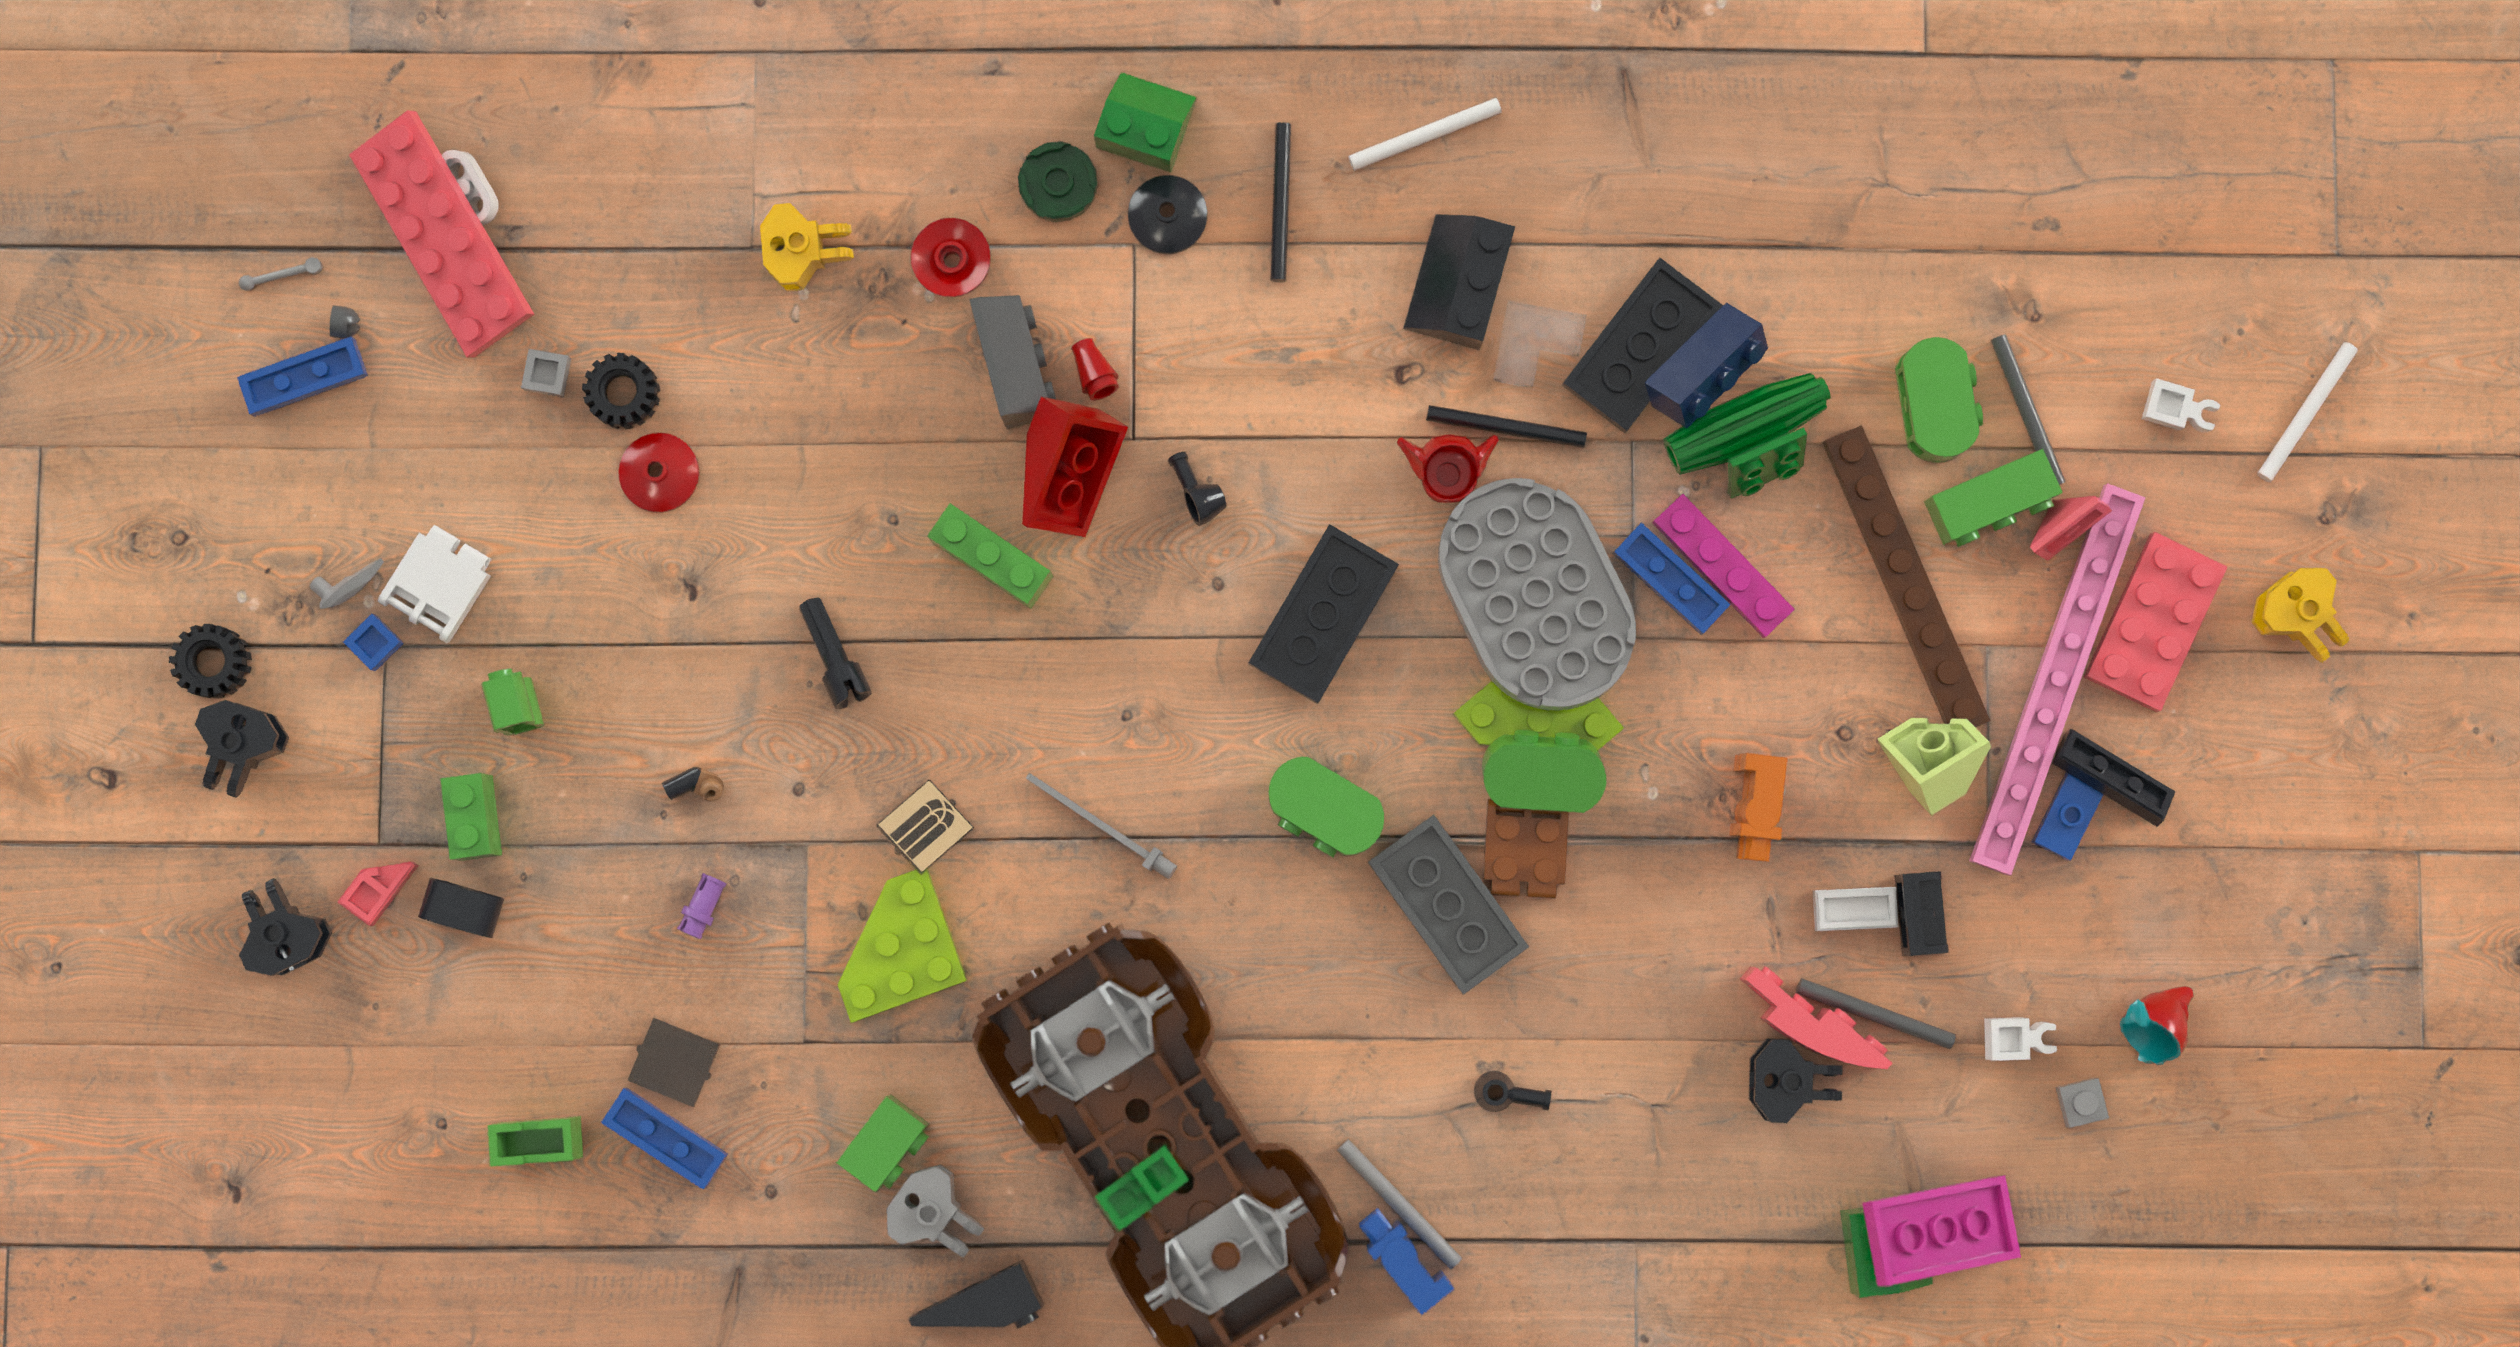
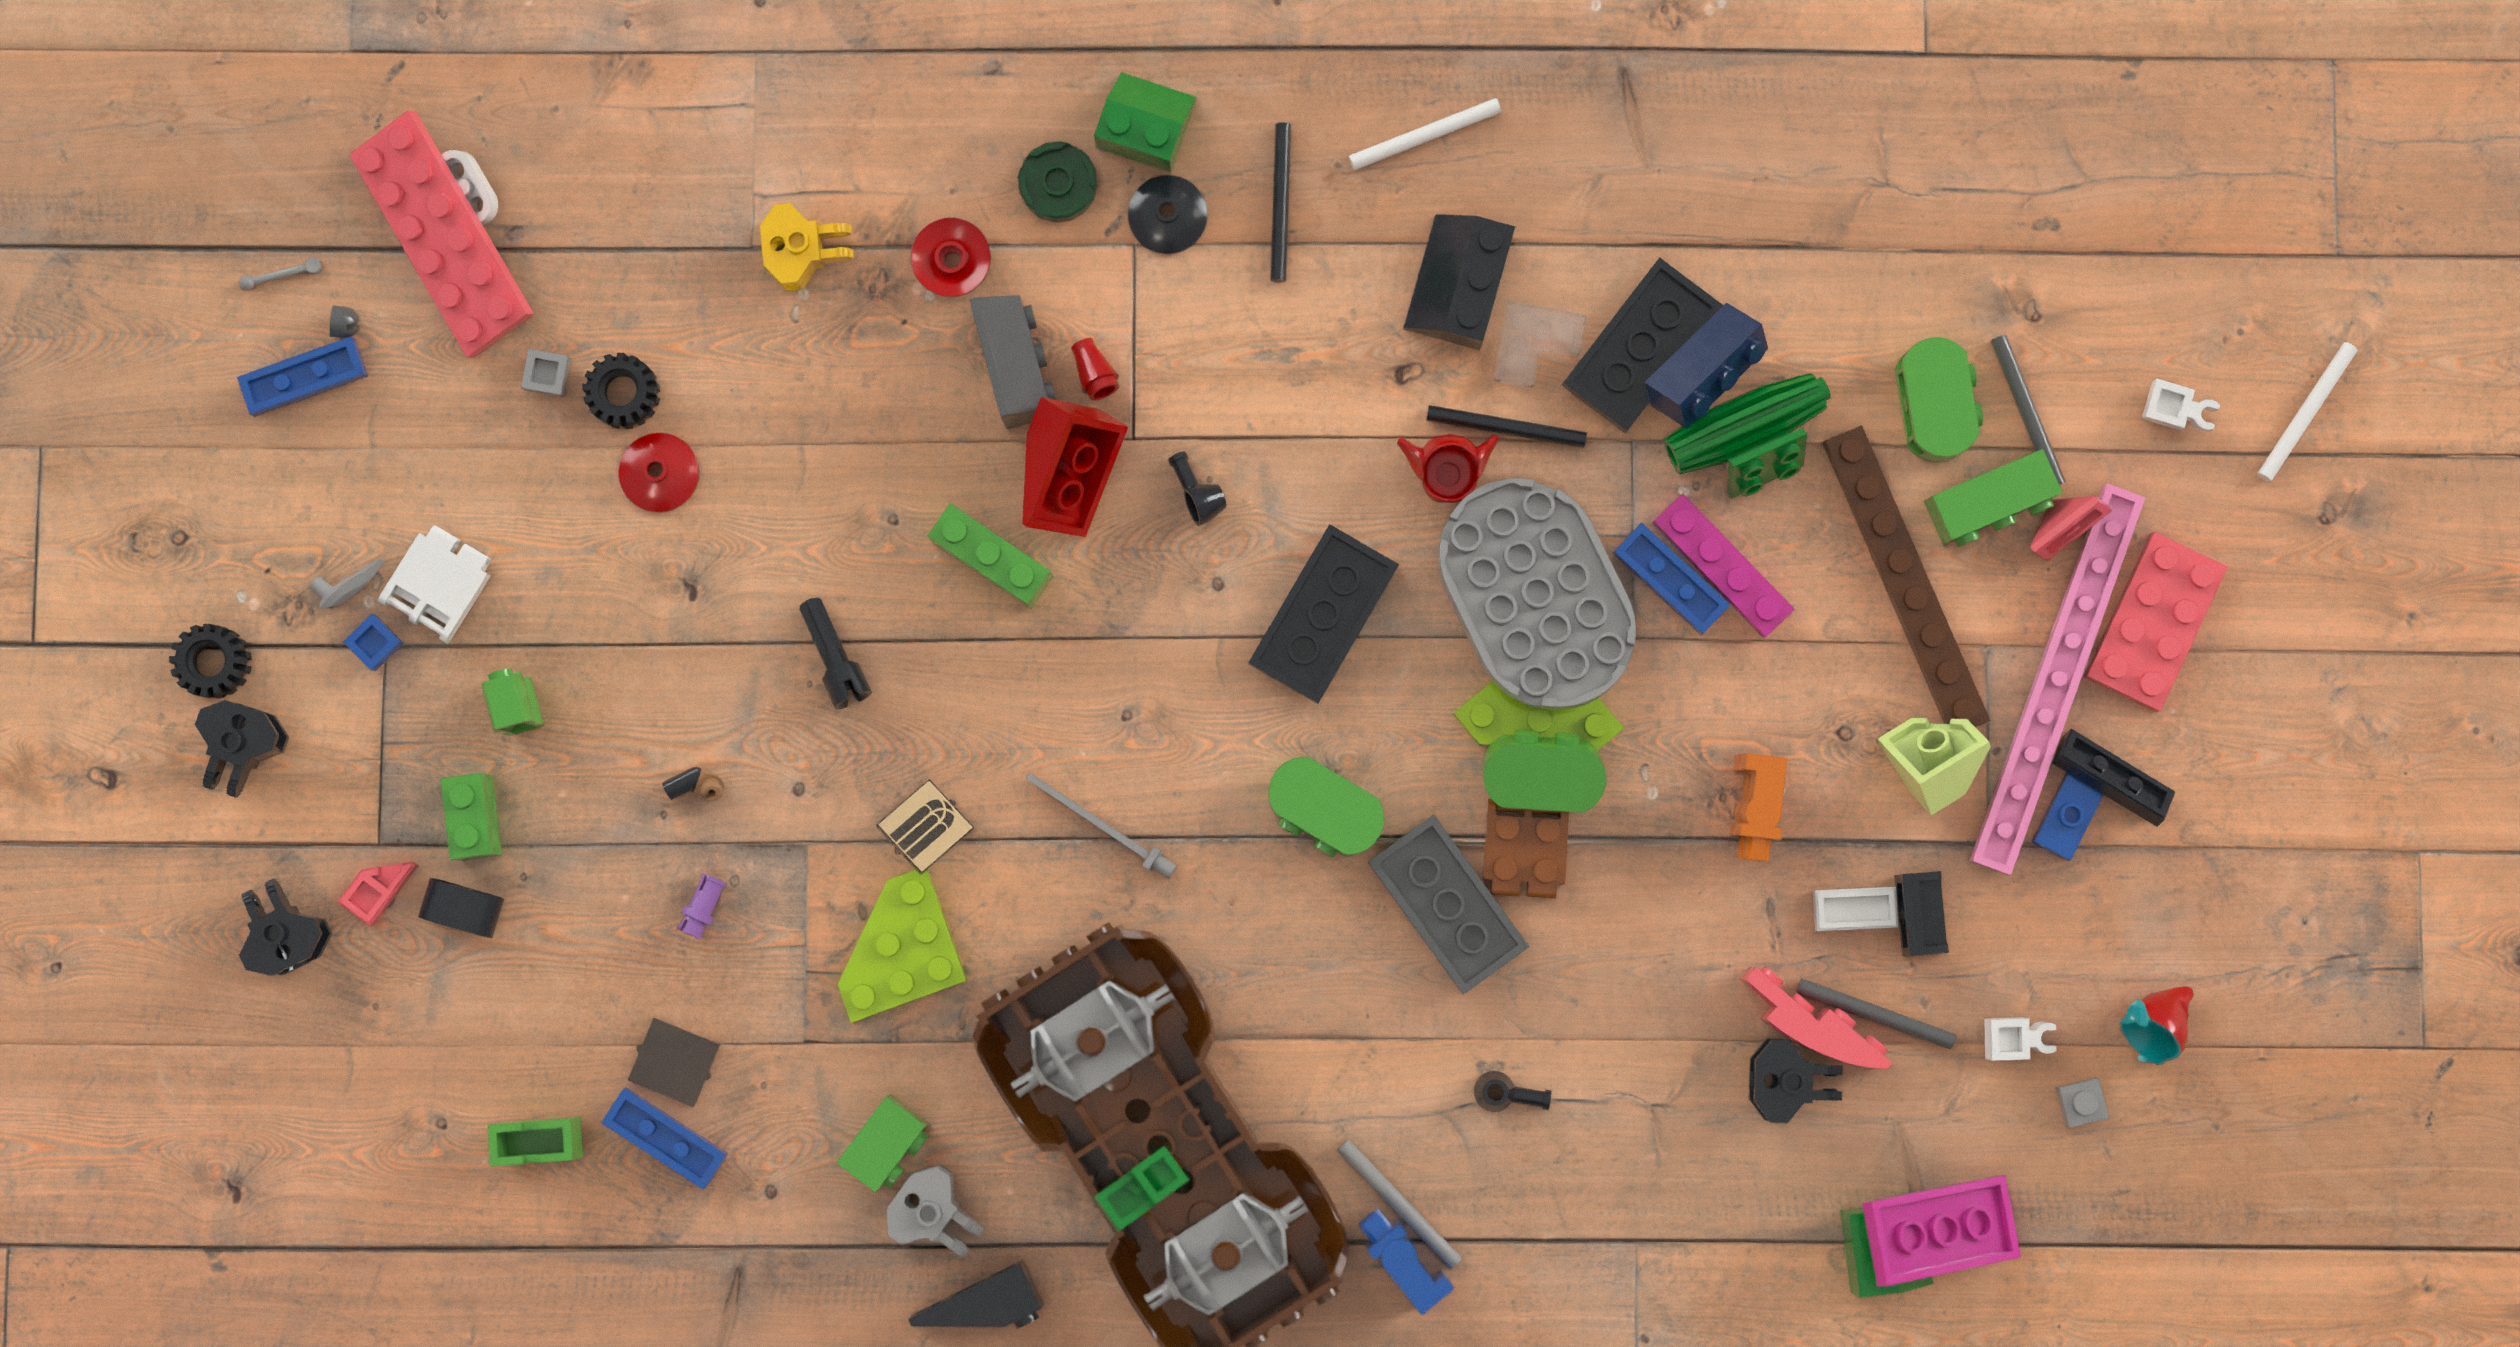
yellow hinge [2251,568,2350,663] -> none

